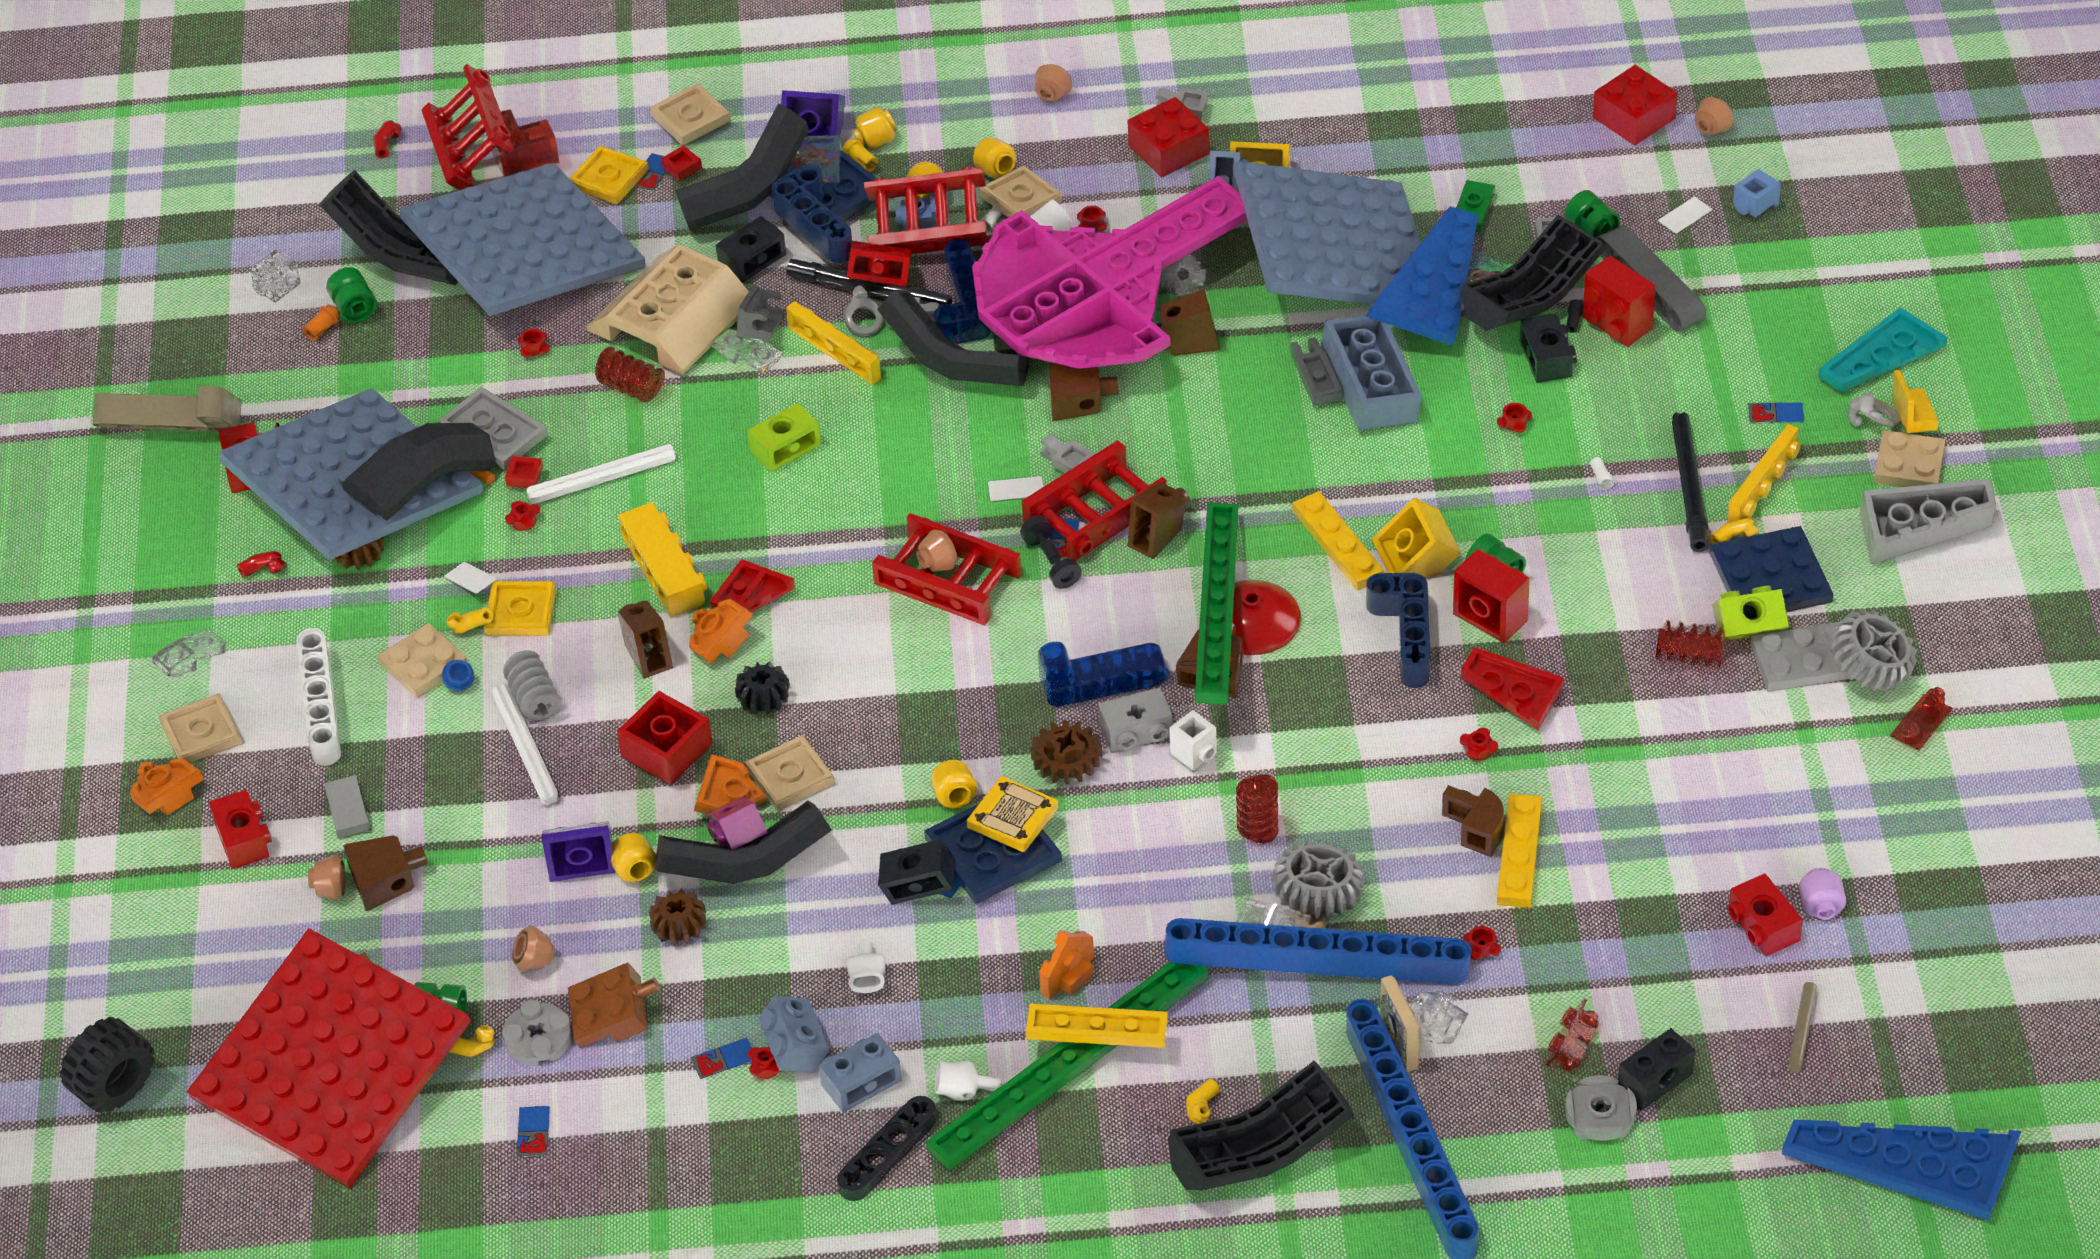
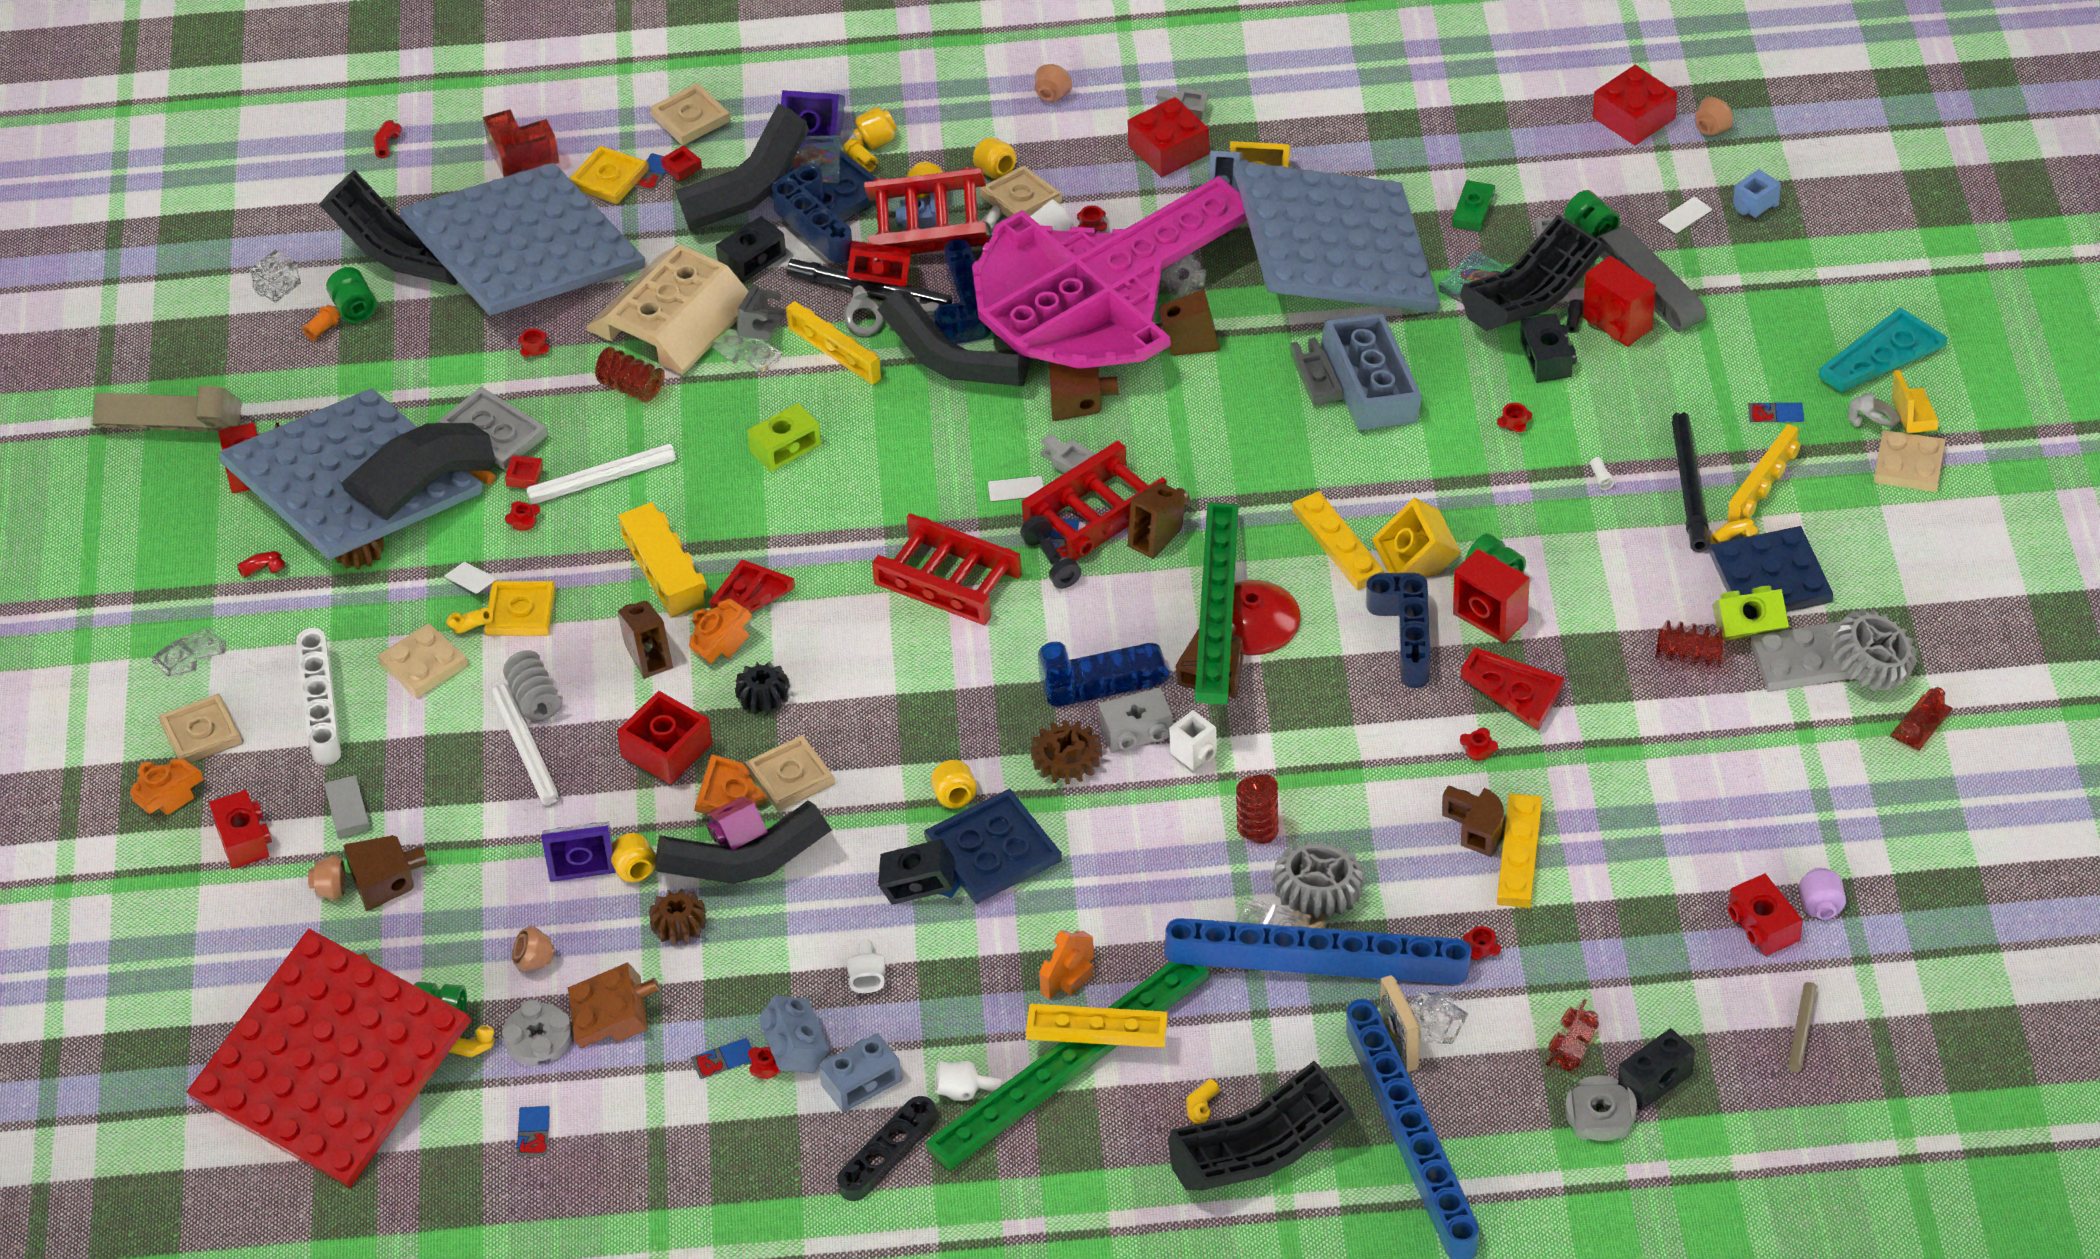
black tyre [60,1017,155,1113] -> none
red fence [421,64,514,190] -> none
blue plate [442,660,474,691] -> none
nougat cone [916,530,957,571] -> none
tile [966,776,1059,852] -> none
blue wing [1366,206,1478,346] -> none
blue wing [1782,1119,2021,1221] -> none
light grey wedge [1860,479,1996,565] -> none

